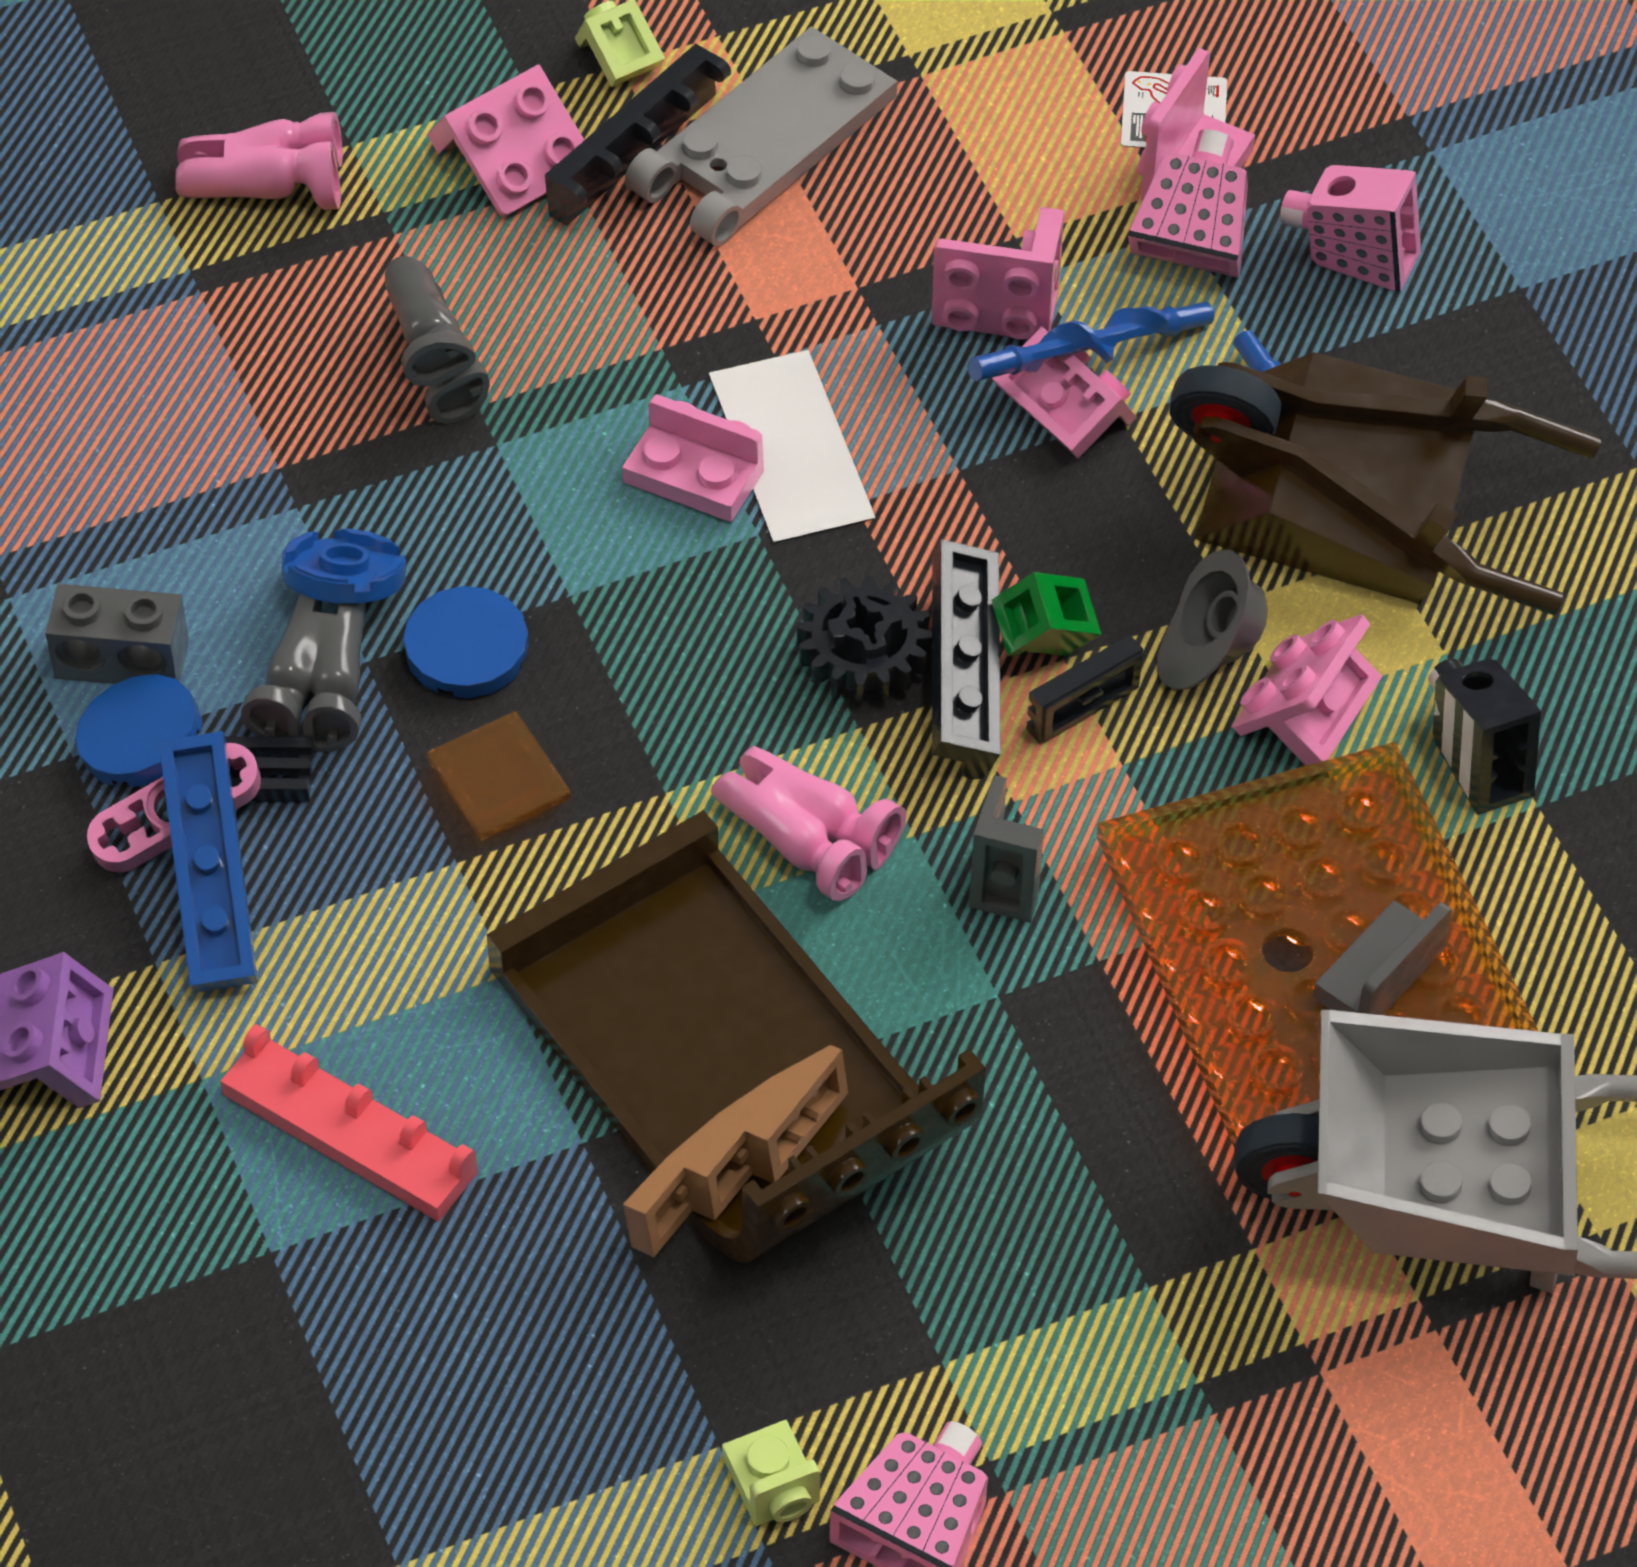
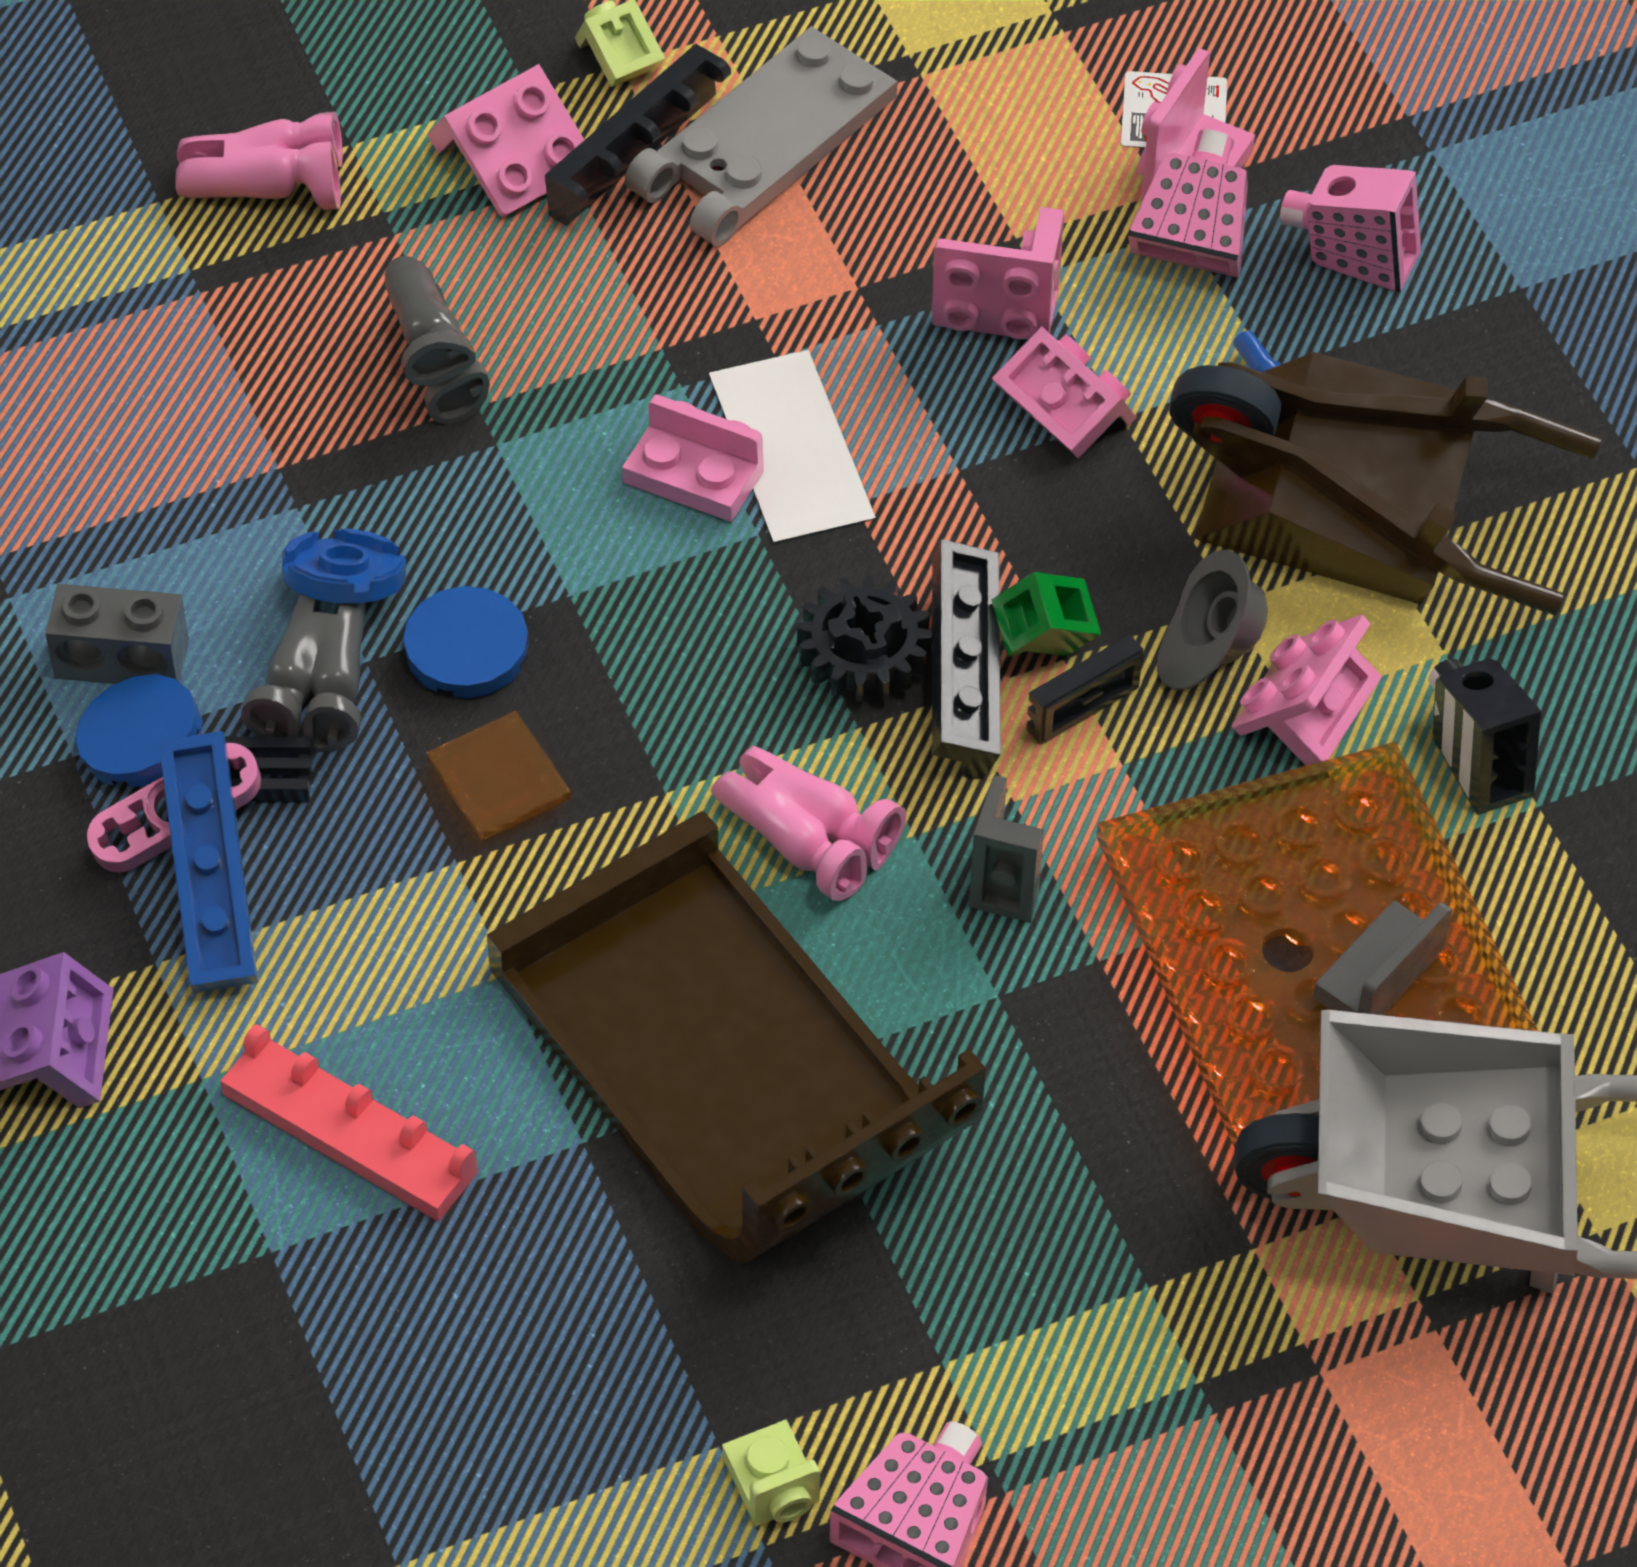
medium nougat slope [623,1045,848,1257] -> none
blue piece [967,302,1215,381] -> none

